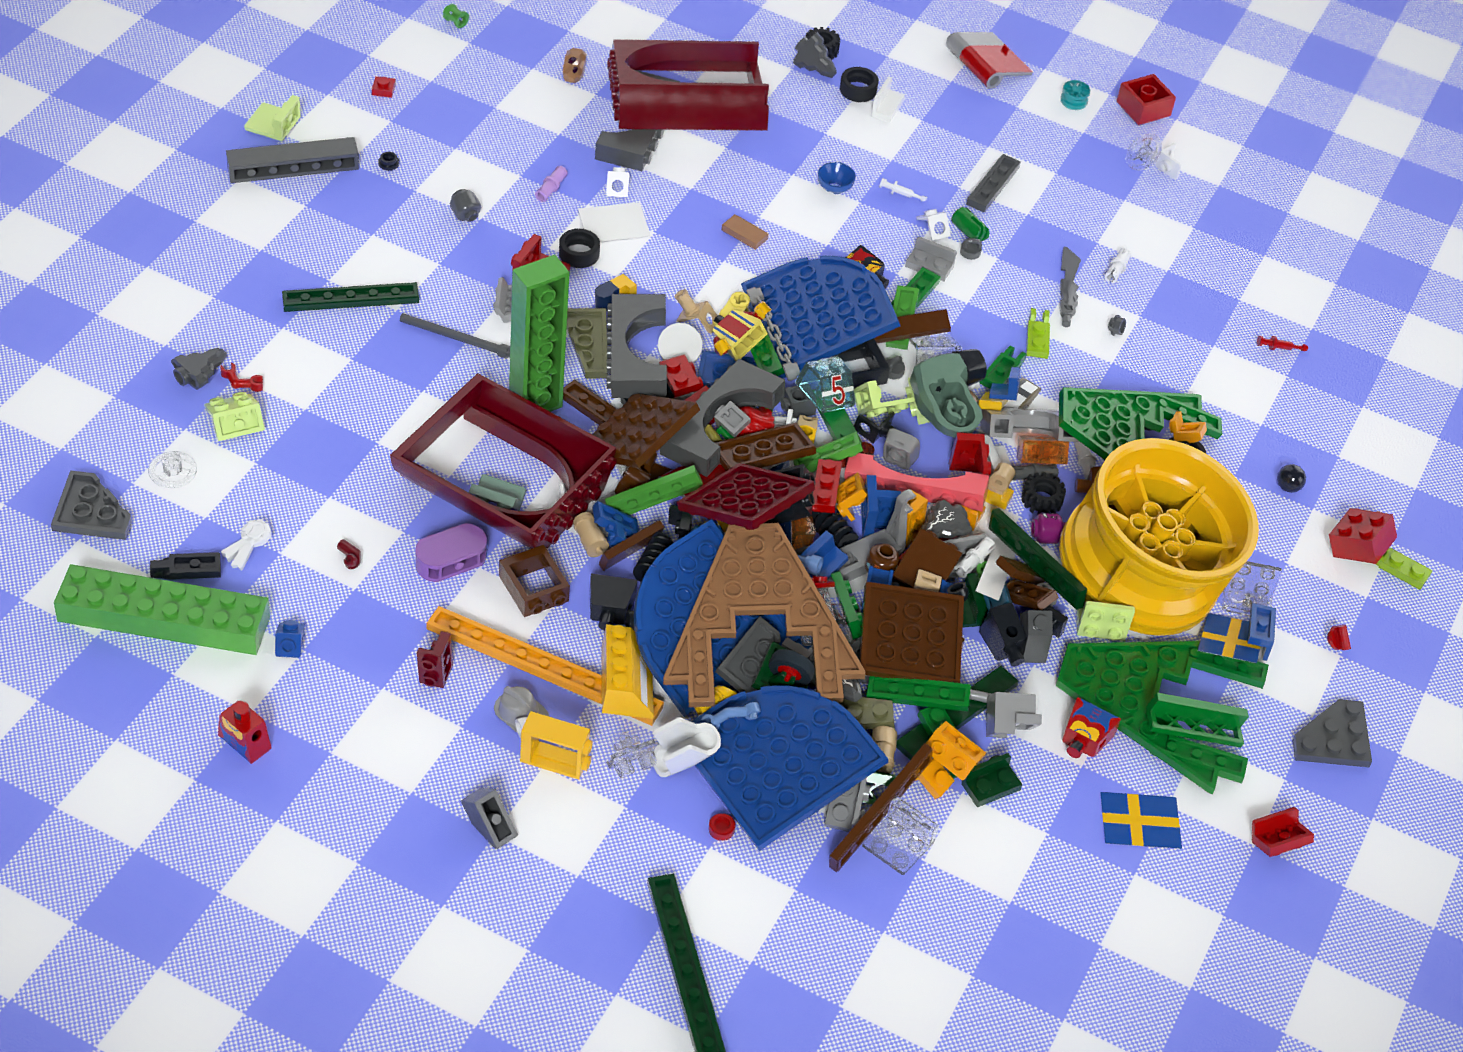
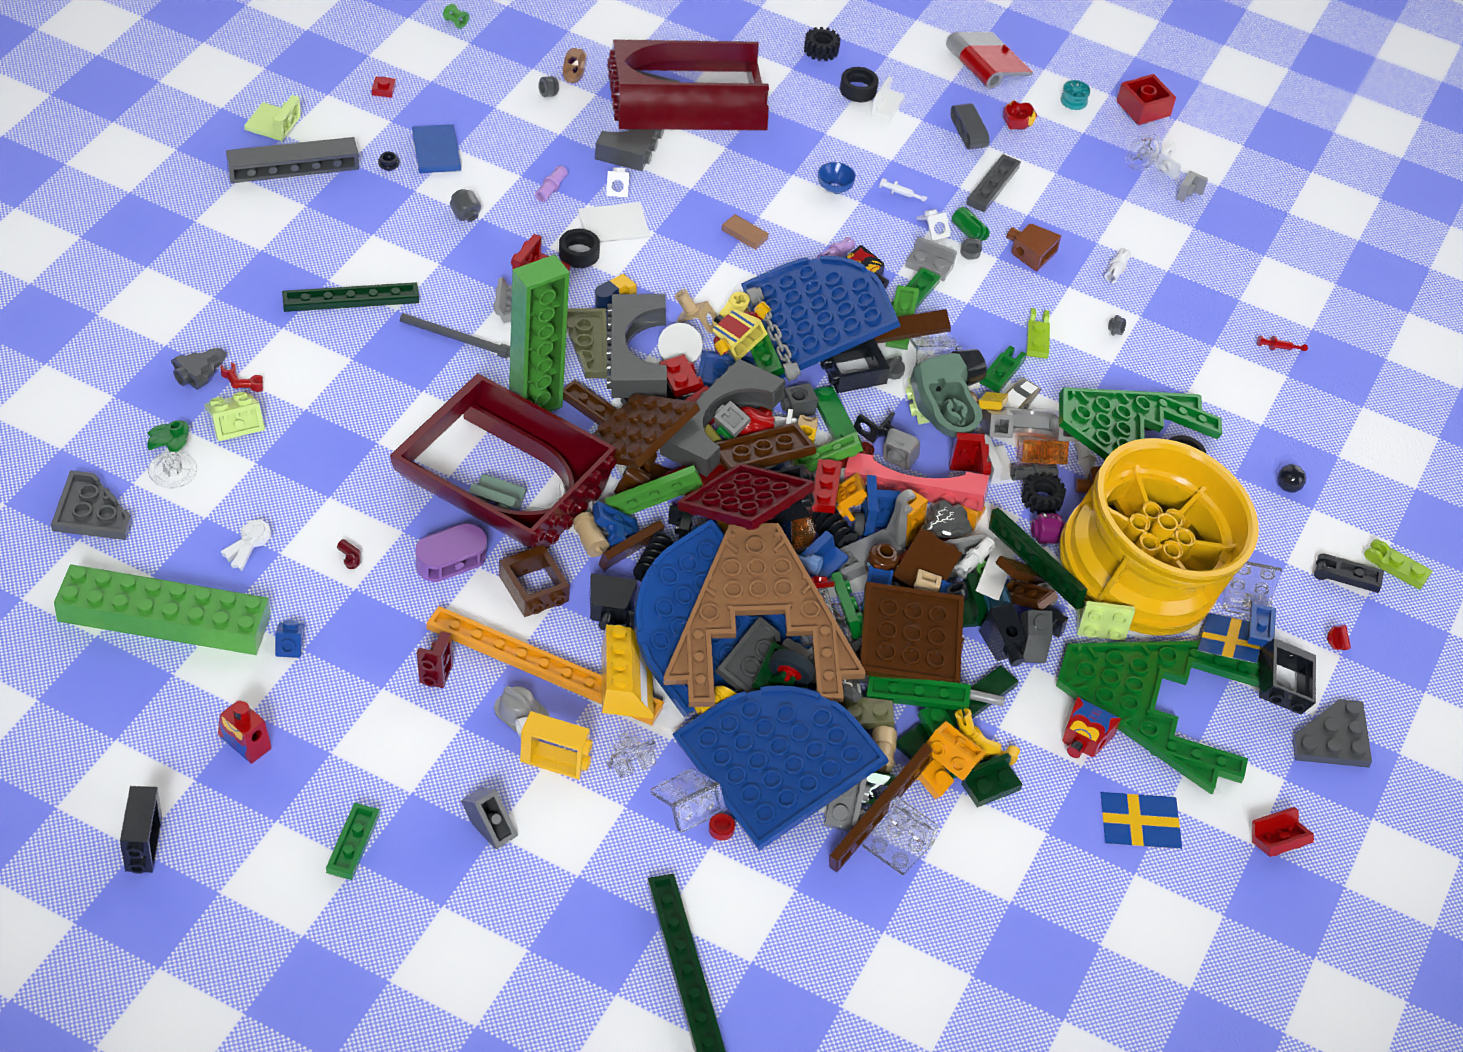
black hinge [150,552,221,579] -> none
white piece [652,718,721,777] -> none
medium blue arm [701,702,761,730] -> none
dark grey rock [793,32,837,78] -> none
clear light blue slope [795,356,855,413] -> none
yellowish green bracket [853,380,915,418] -> none
tan leg [985,463,1015,510] -> none
light grey plate [986,692,1042,738] -> none
blue panel [989,367,1021,401] -> none
dark grey sword [1060,247,1081,328] -> none
green fence [1146,692,1249,748] -> none
light orange bracket [1169,411,1207,443] -> none
red brick [1329,508,1397,564] -> none
none -> black window [120,786,162,874]
none -> green plate [147,420,189,454]
none -> green plate [326,802,380,880]
none -> blue tile [412,124,461,173]
none -> dark grey tile [538,76,559,97]
none -> clear bracket [650,769,726,833]
none -> lavender pin [817,237,855,259]
none -> dark grey tile [852,512,865,536]
none -> dark grey beam [950,103,990,150]
none -> yellow arm [955,708,1020,766]
none -> red hair [1003,100,1037,130]
none -> dark orange torso [1007,224,1062,272]
none -> light grey bracket [1176,170,1208,202]
none -> black window [1259,638,1316,715]
none -> black plate [1314,553,1384,593]

